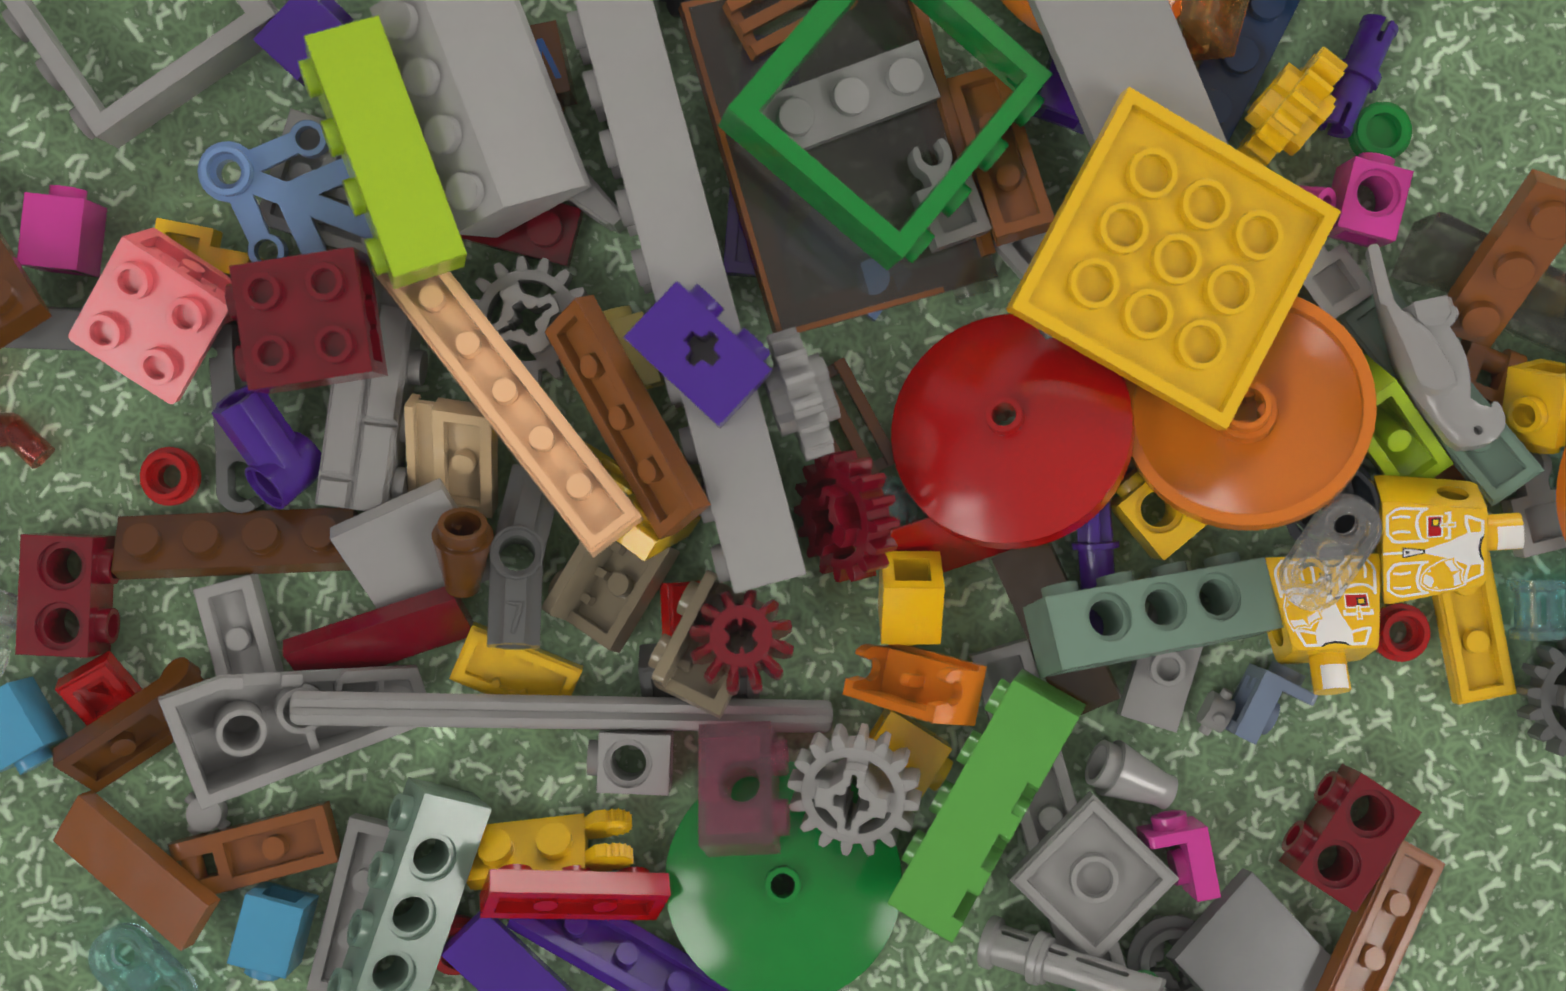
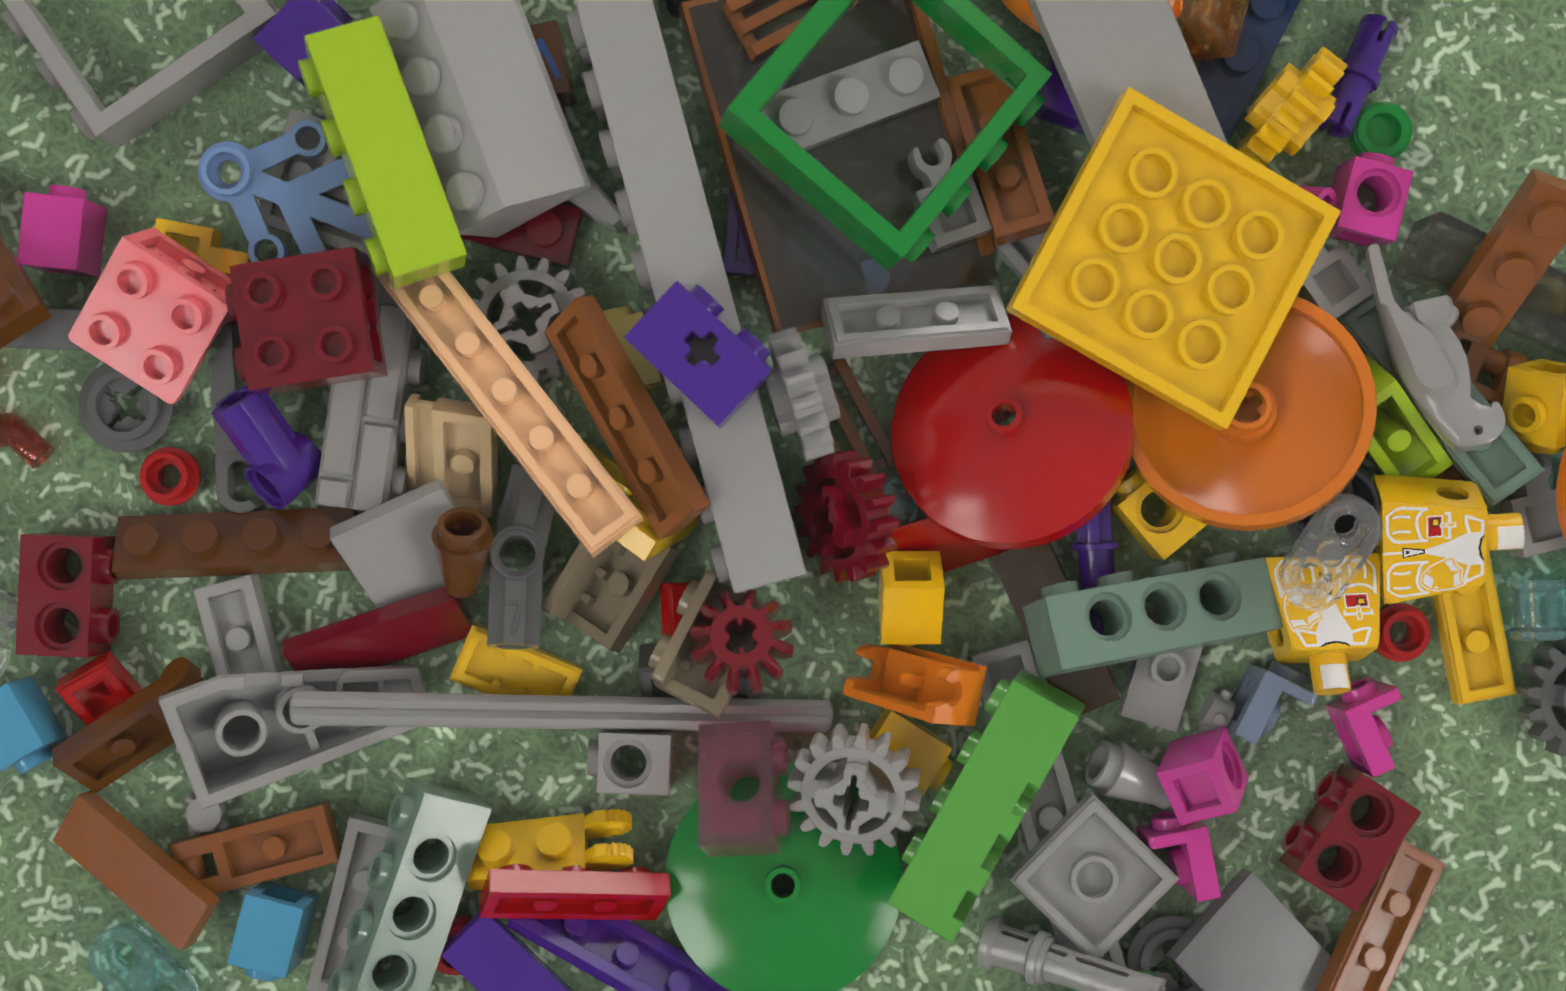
none -> dark grey gear [79,363,178,453]
none -> light grey tile [820,285,1012,359]
none -> dark pink brick [1156,726,1249,825]
none -> dark pink bracket [1325,678,1402,777]

